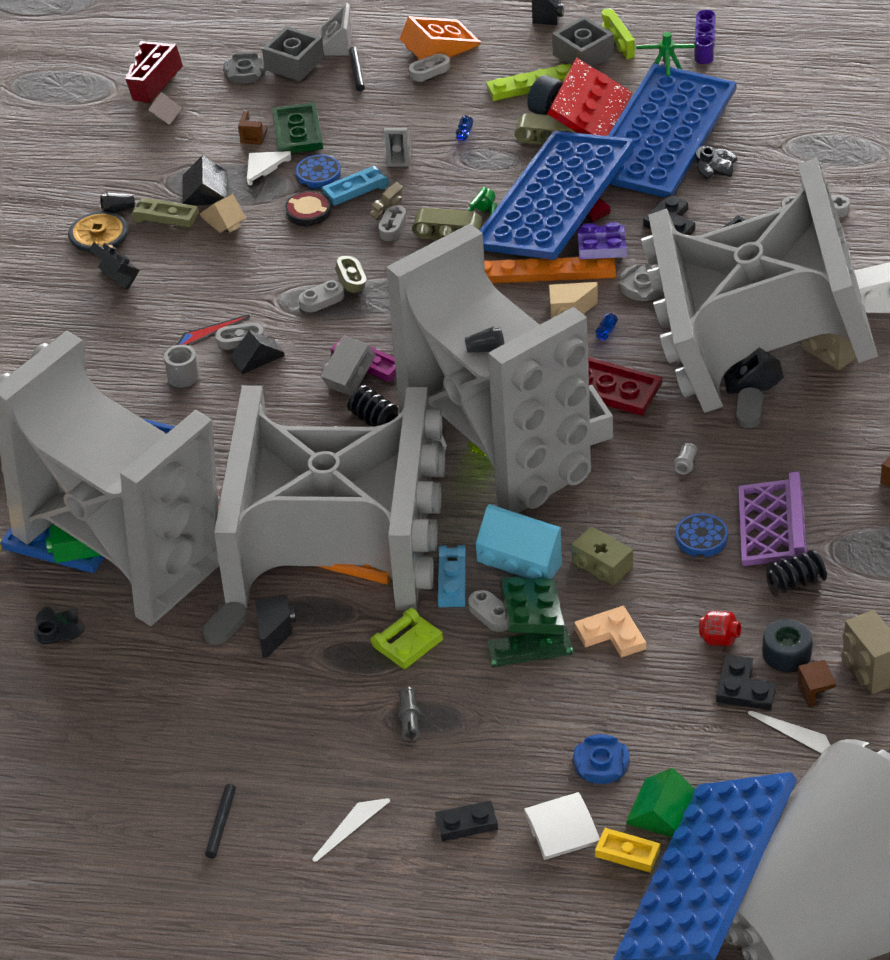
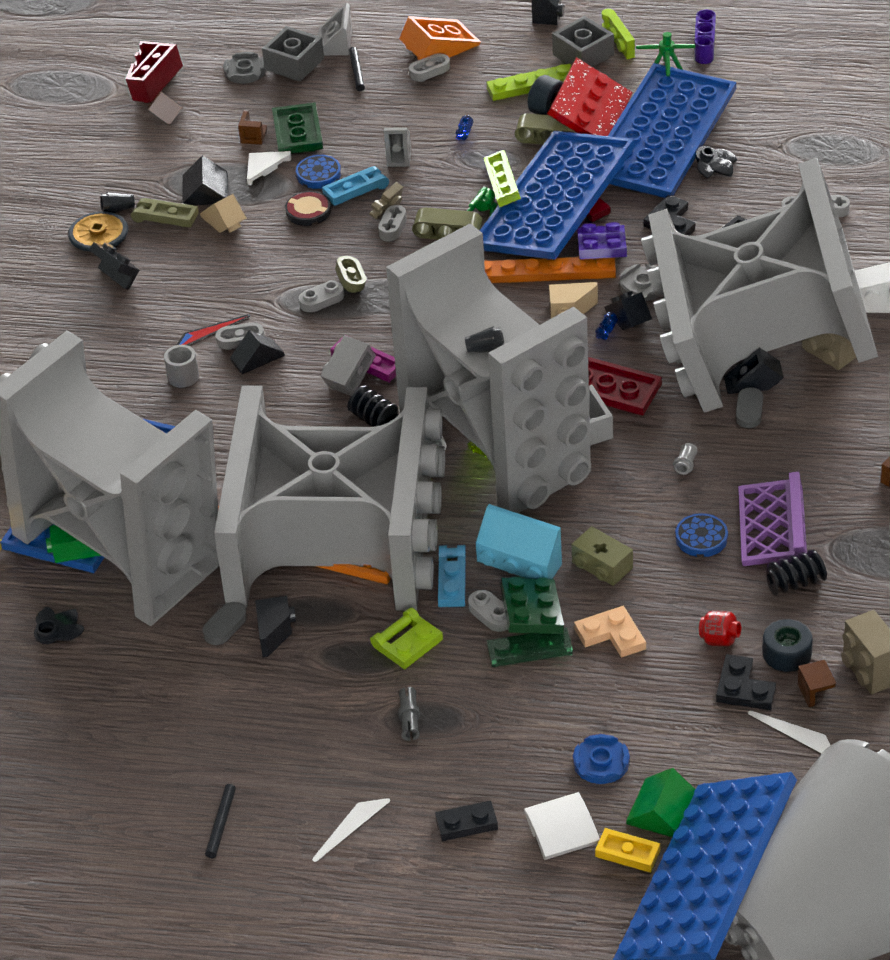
none -> tile [484,150,521,207]
none -> black slope [604,291,652,330]

